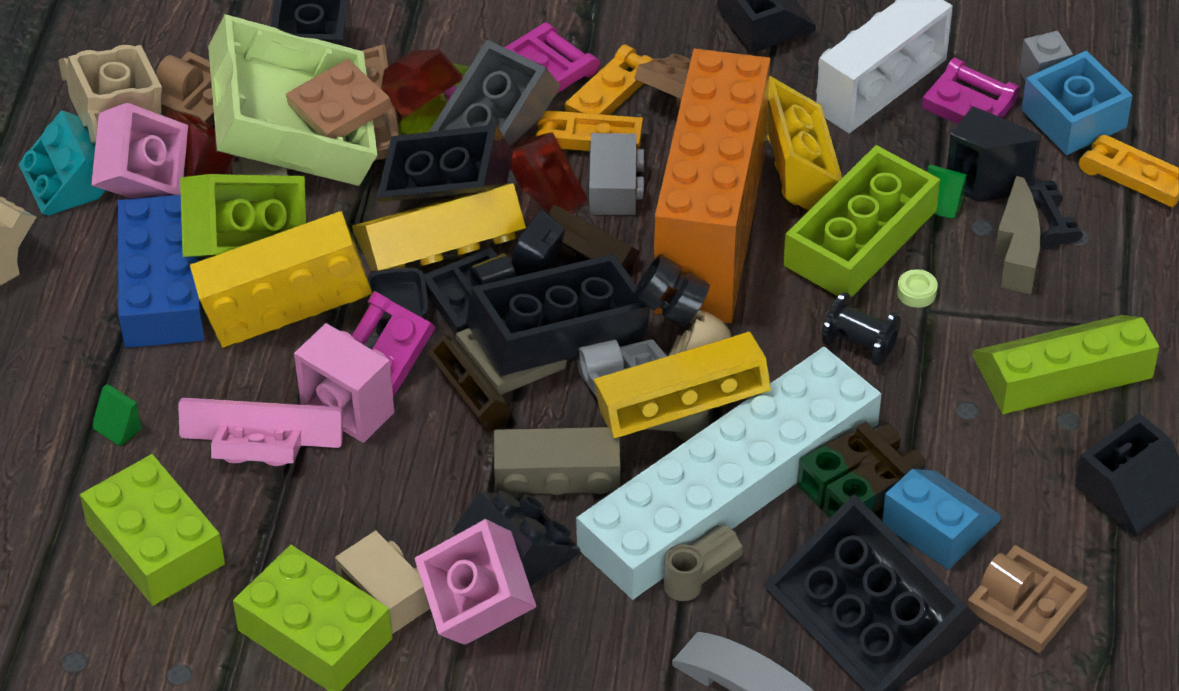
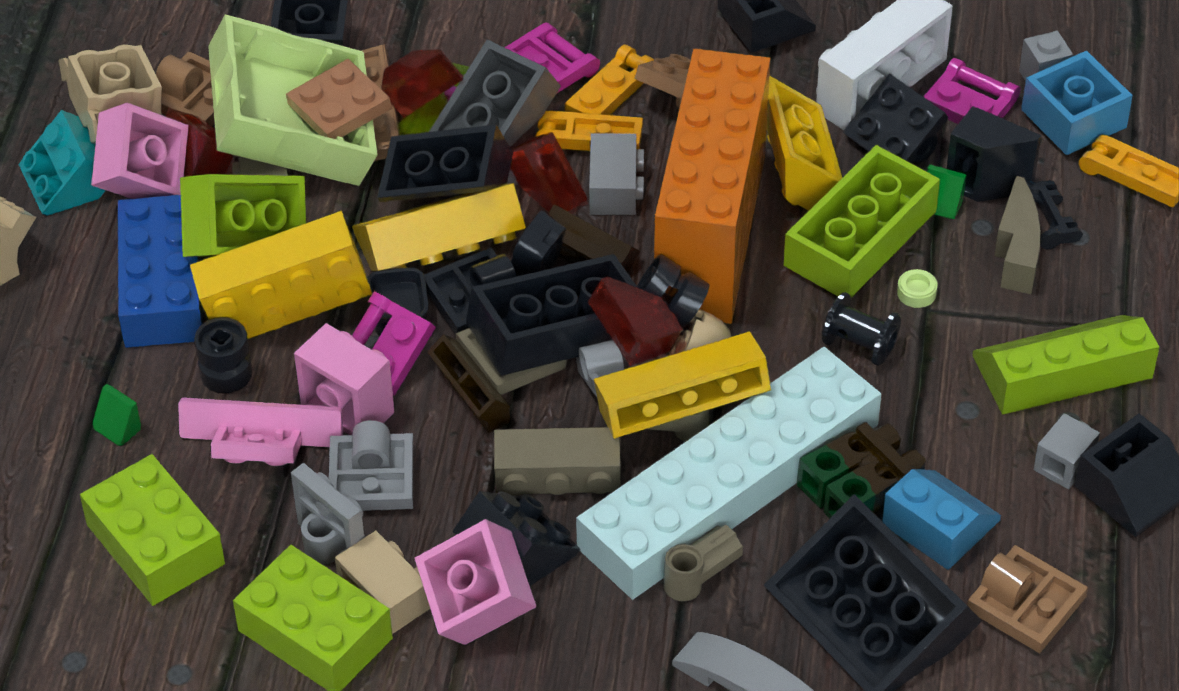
none -> black wheel [194,317,252,393]
none -> light grey plate [291,463,365,565]
none -> light grey plate [329,420,414,511]
none -> clear red slope [588,277,683,366]
none -> black plate [843,74,949,164]
none -> light grey brick [1033,413,1100,489]

